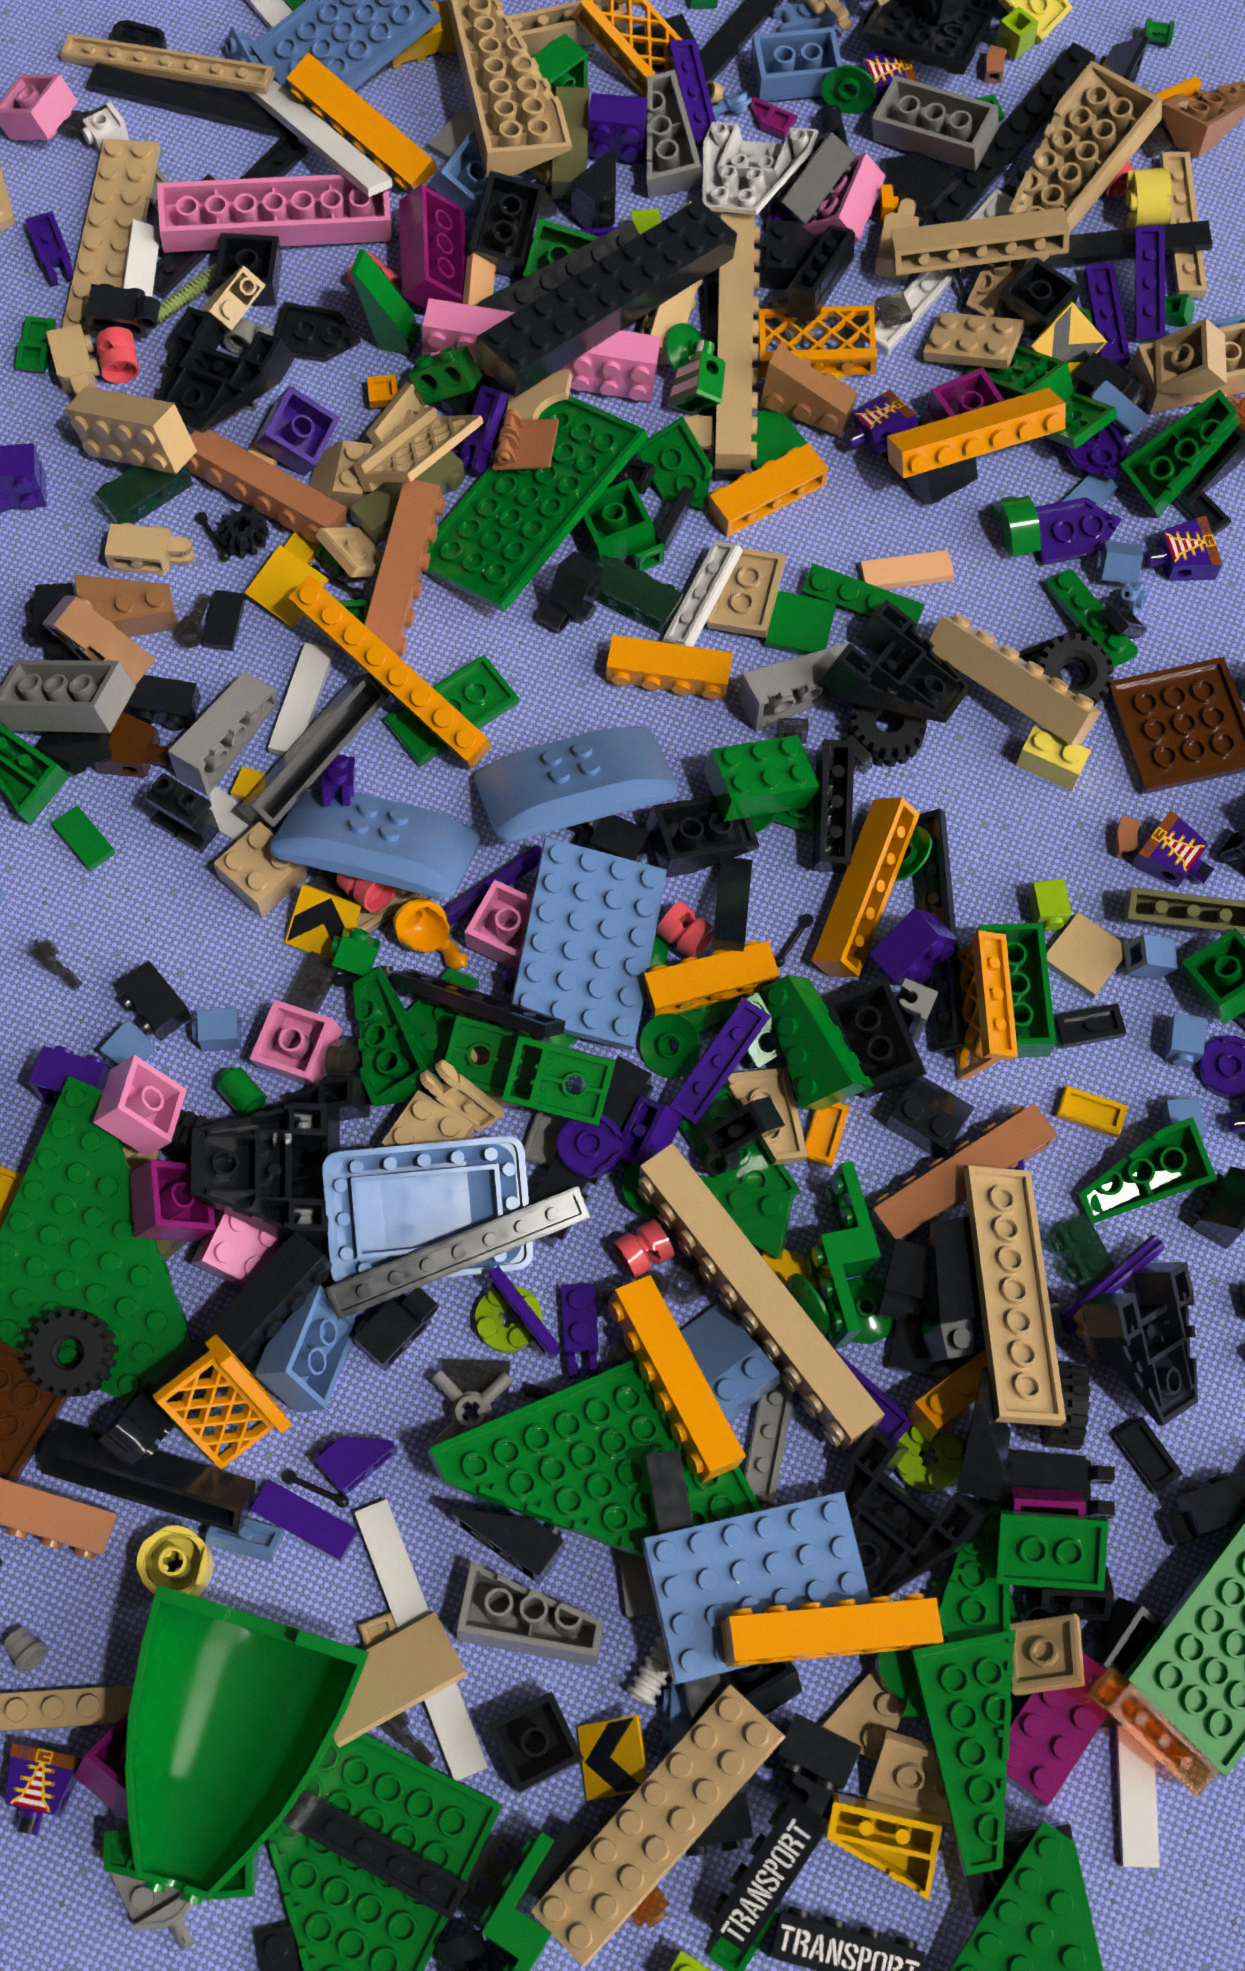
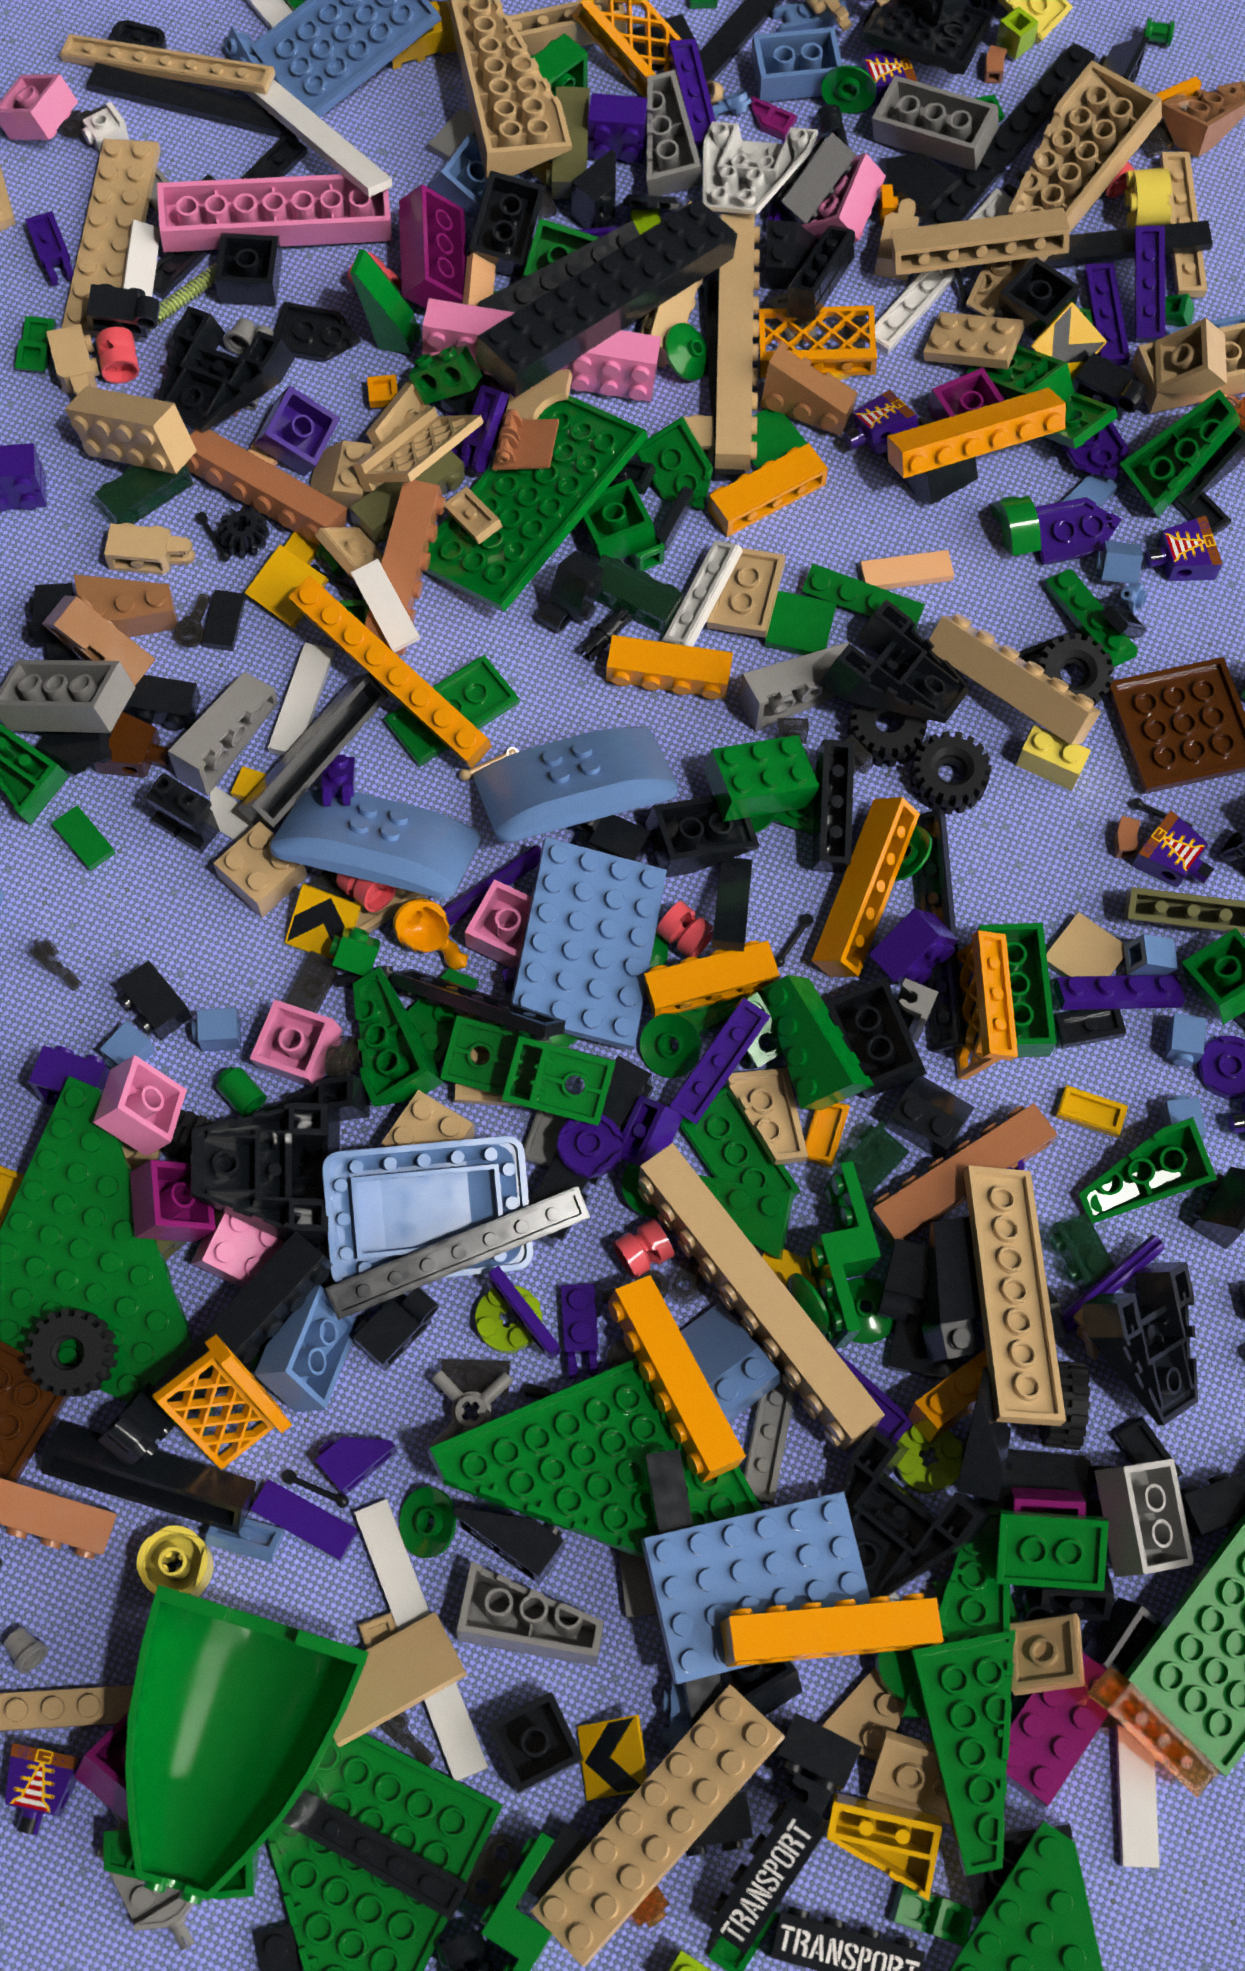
tan slope [201,265,266,332] -> none
light orange brick [286,52,438,191] -> none
tan hinge [420,1060,504,1132] -> none
white piece [627,1636,671,1706] -> none
green torso [667,340,726,415] -> none
black hinge [701,1096,785,1175] -> none
clear smoke plate [874,291,913,328] -> none
lime brick [1028,879,1072,931] -> none
medium blue slope [1089,380,1149,434] -> none
none -> white tile [351,559,420,653]
none -> green dish [399,1487,456,1558]
none -> tan plate [445,486,503,544]
none -> tan hinge [459,747,518,781]
none -> black pin [578,606,633,662]
none -> black tile [622,194,683,210]
none -> clear green bracket [837,1121,910,1201]
none -> green slope [889,1883,974,1946]
none -> black tyre [910,731,991,814]
none -> dark purple plate [1053,975,1186,1010]
none -> light grey brick [1095,1458,1194,1577]
none -> black hinge [1131,798,1193,828]

